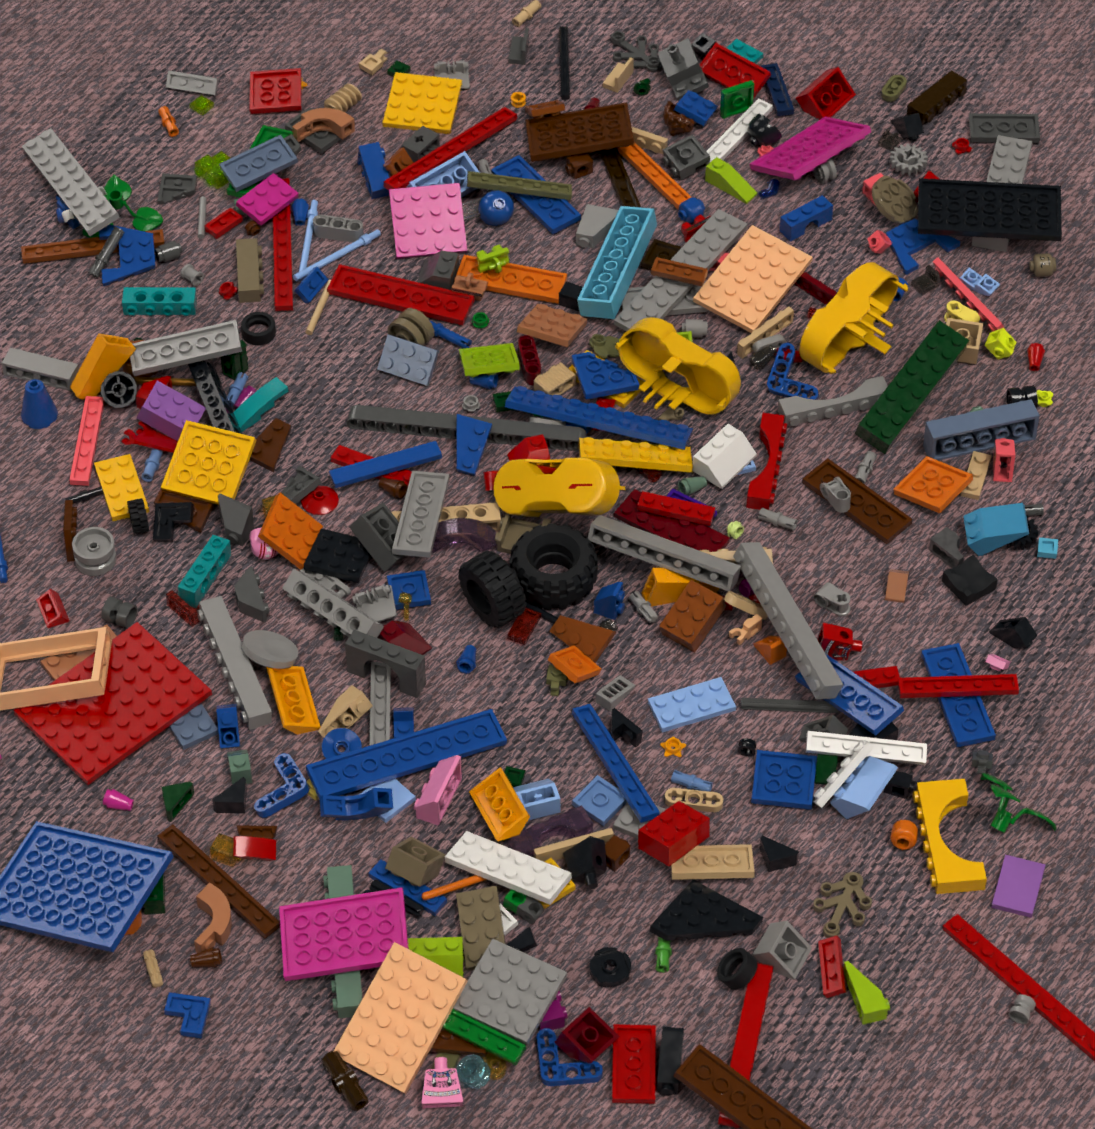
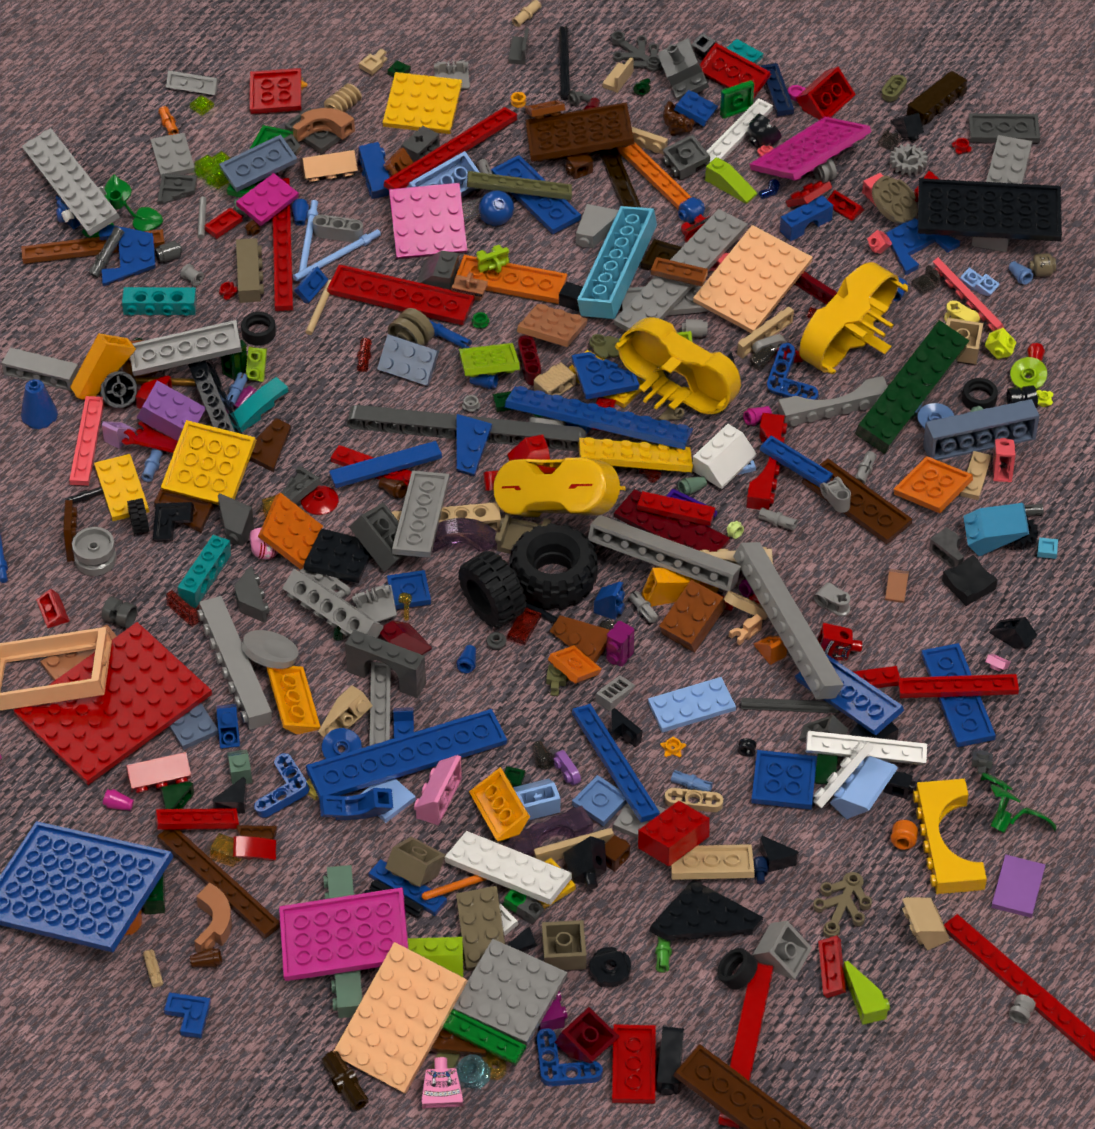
none -> lavender slope [102,421,136,449]
none -> slope [126,752,191,794]
none -> light grey plate [151,133,195,178]
none -> red plate [155,808,239,830]
none -> lime hips [246,347,267,382]
none -> light nougat slope [300,150,358,182]
none -> clear red pin [357,338,372,372]
none -> dark grey plate [487,632,506,650]
none -> clear smoke cone [532,741,554,770]
none -> dark tan brick [542,920,586,970]
none -> medium lavender plate [553,750,581,786]
none -> dark grey plate [568,90,592,106]
none -> magenta brick [606,621,635,666]
none -> dark pink cone [743,406,772,426]
none -> dark blue cylinder [753,856,768,884]
none -> blue tile [760,436,833,487]
none -> red plate [785,181,832,207]
none -> dark pink tile [788,85,806,102]
none -> red slope [827,189,864,221]
none -> tan slope [902,897,950,950]
none -> medium blue dish [917,403,954,429]
none -> black tyre [962,378,998,410]
none -> medium blue cone [1008,261,1033,285]
none -> lime dish [1010,357,1047,389]

